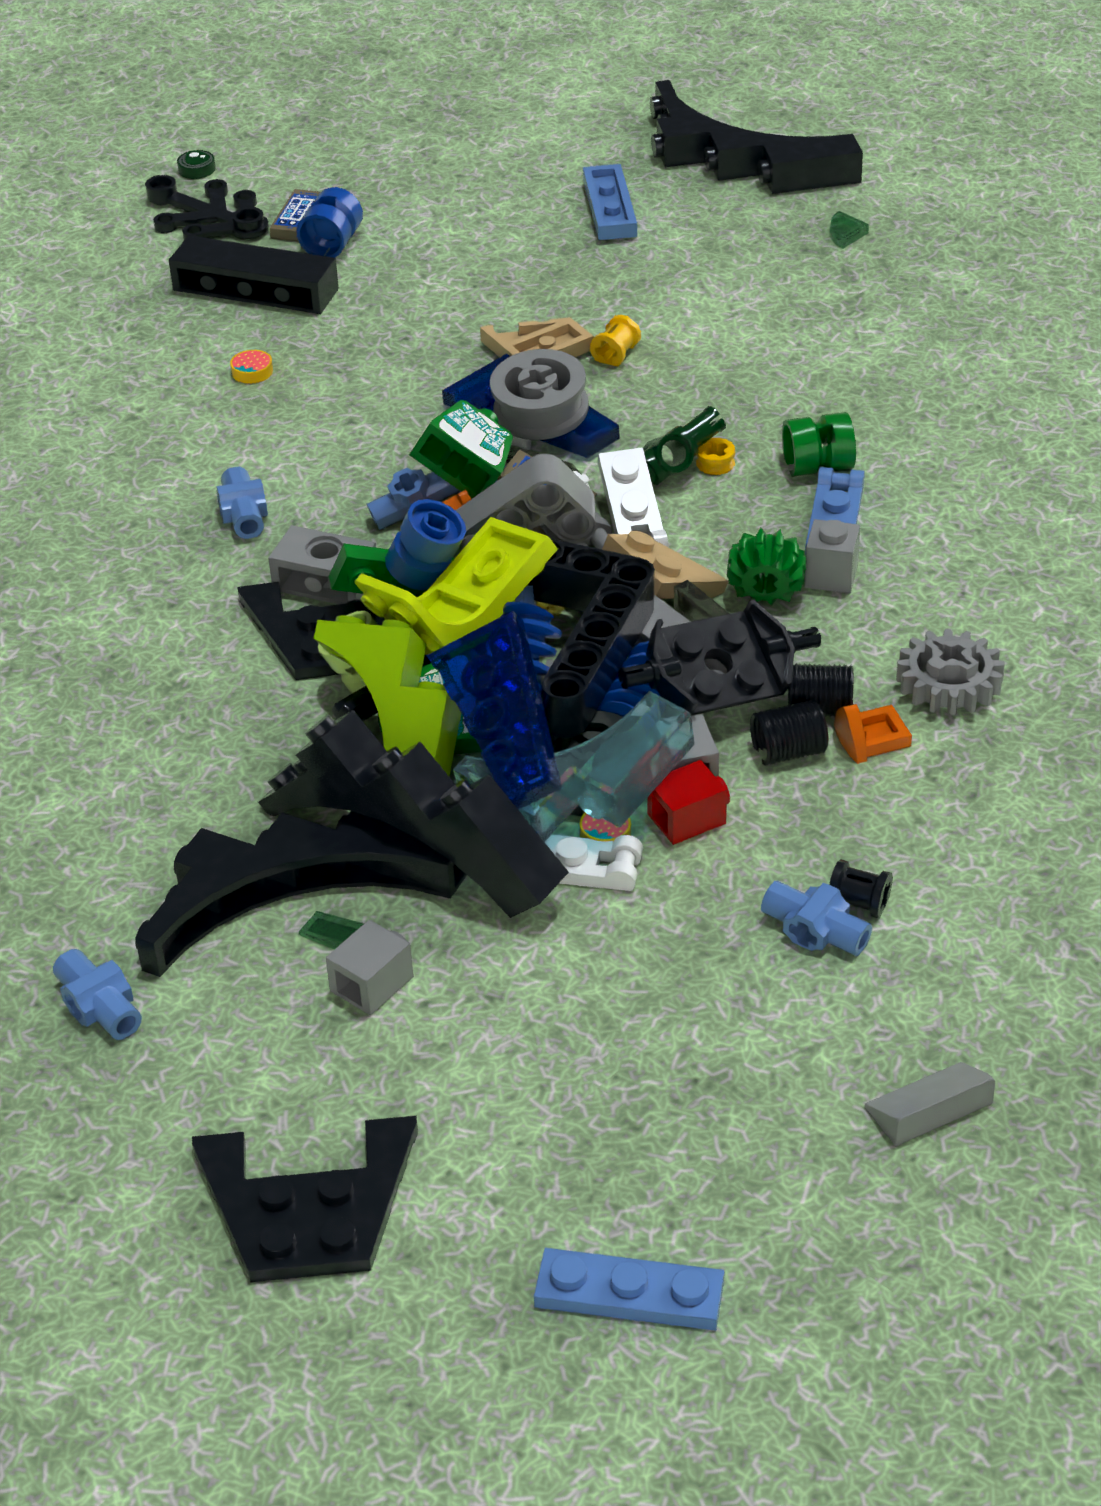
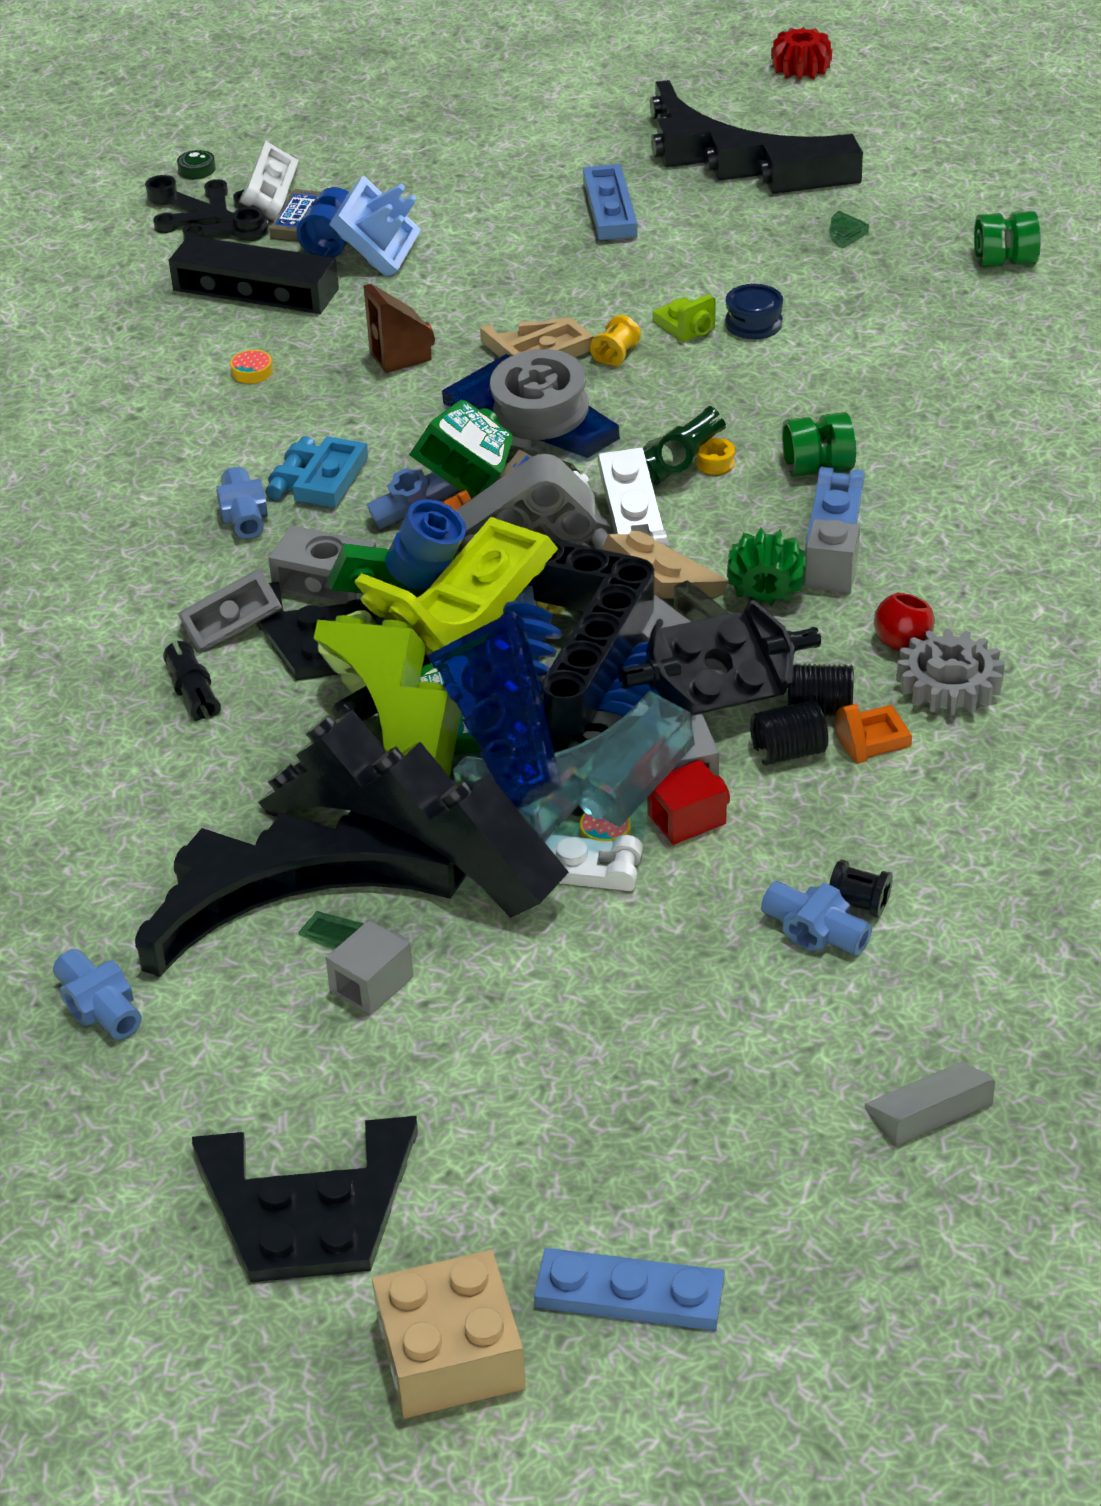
none -> black pin [163,641,221,721]
none -> light grey slope [177,568,283,653]
none -> white plate [239,141,299,221]
none -> dark azure plate [265,436,368,508]
none -> light blue plate [329,175,421,276]
none -> copper slope [363,284,435,373]
none -> tan piece [372,1249,526,1419]
none -> lime bracket [652,294,716,342]
none -> dark blue wheel [725,283,783,340]
none -> red gear [771,26,833,81]
none -> red piece [873,592,935,651]
none -> green wheel [974,211,1041,268]

